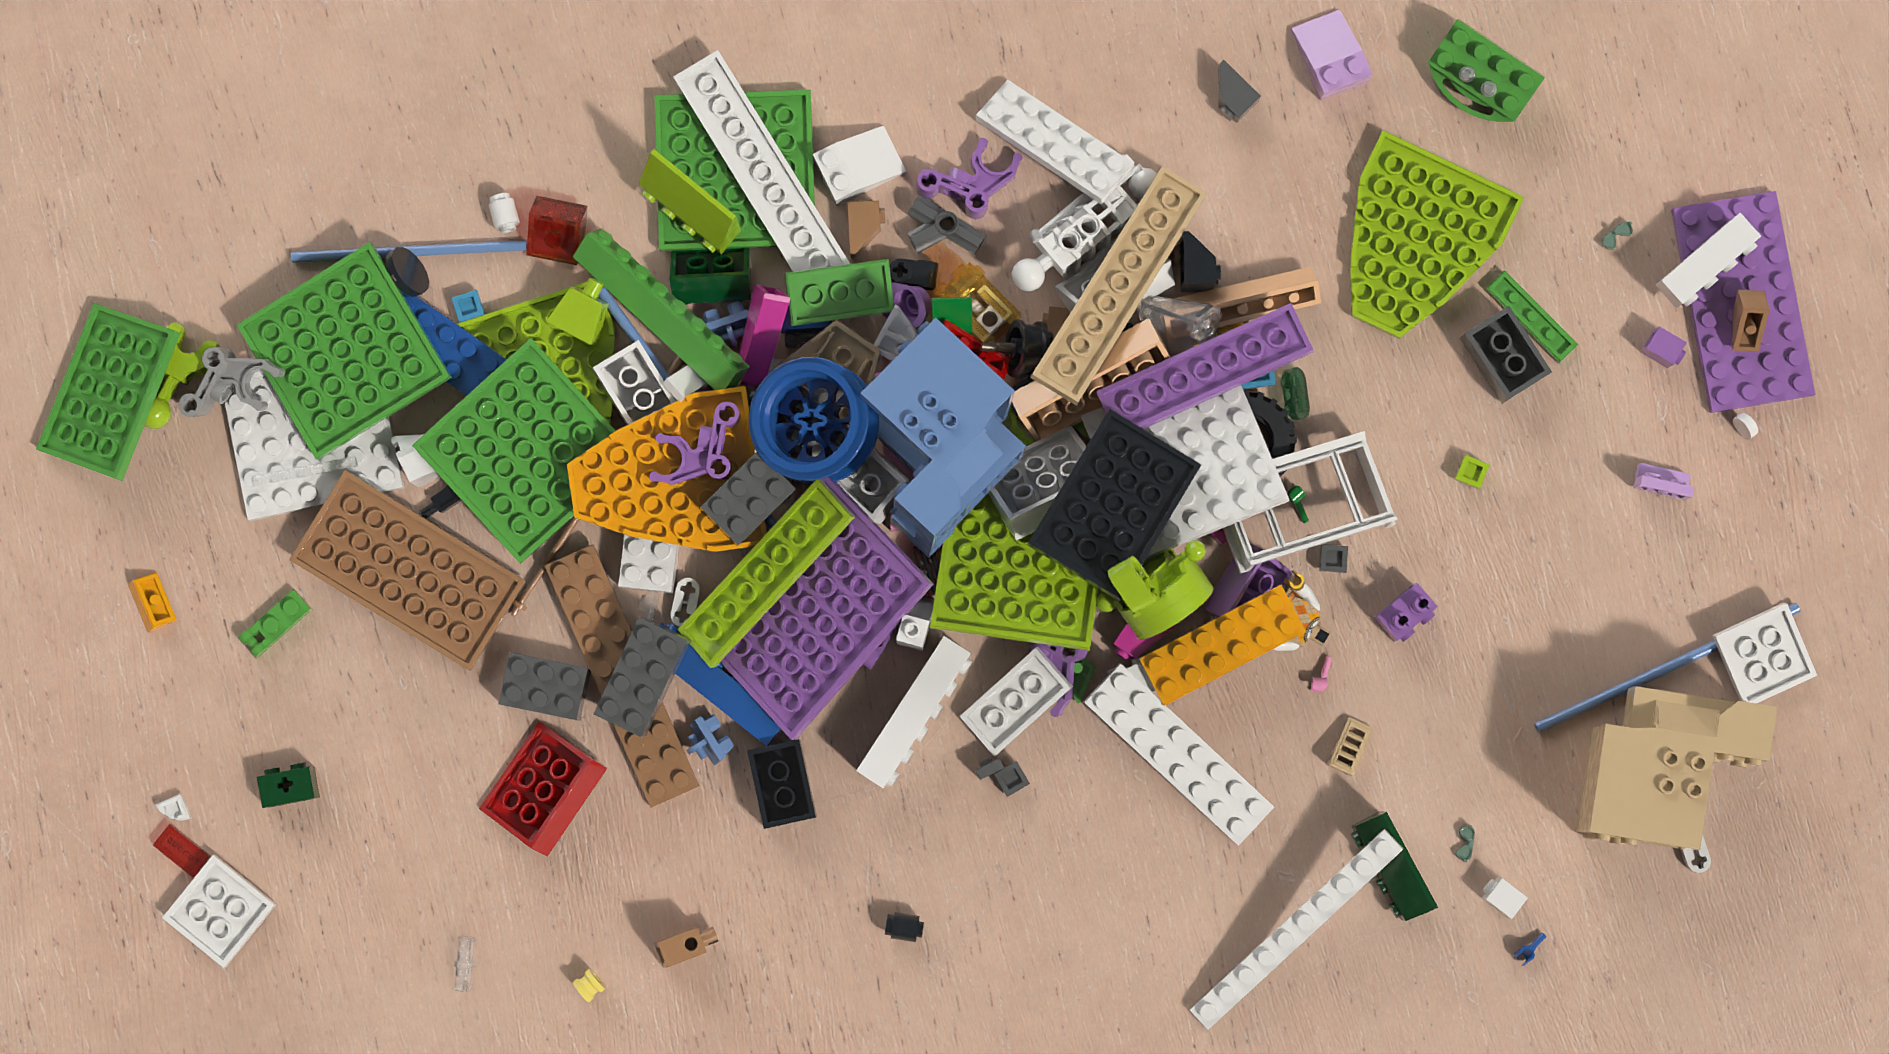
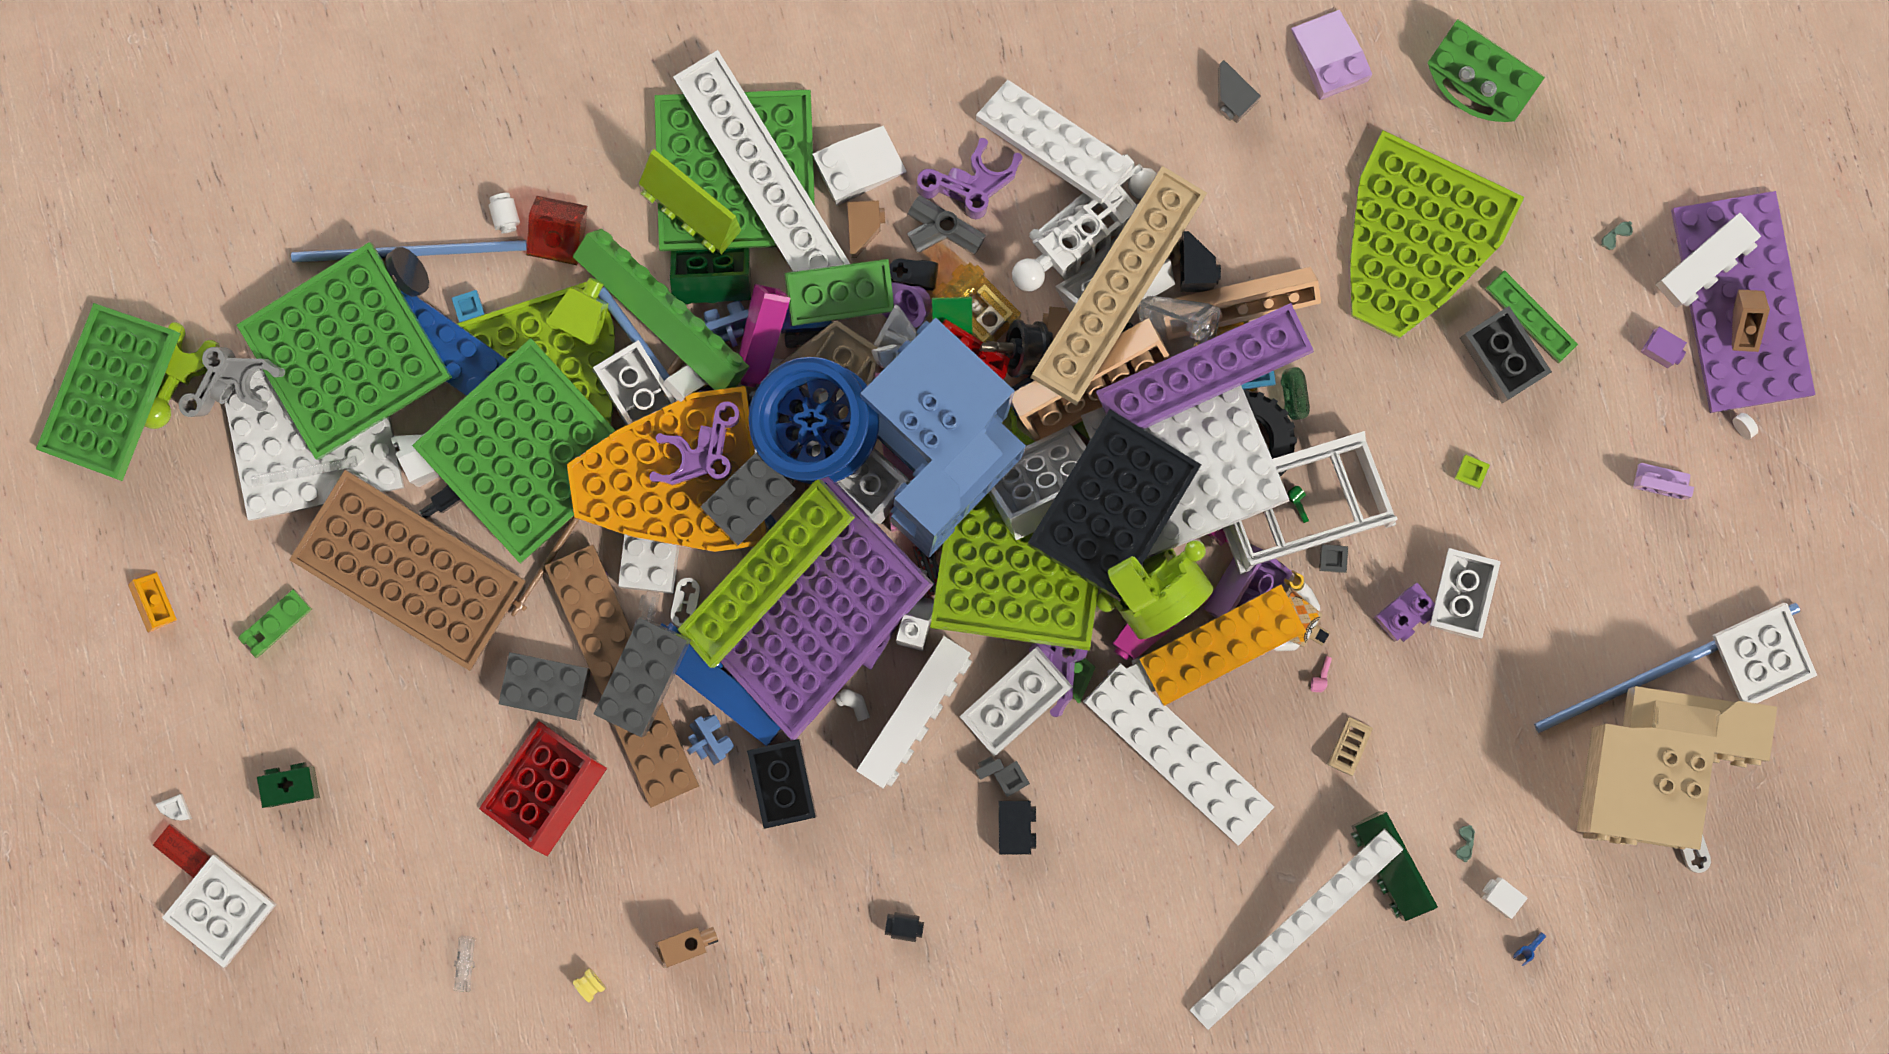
none -> white arm [835,689,870,722]
none -> white tile [872,344,899,369]
none -> black brick [998,801,1036,855]
none -> white slope [1430,548,1501,640]

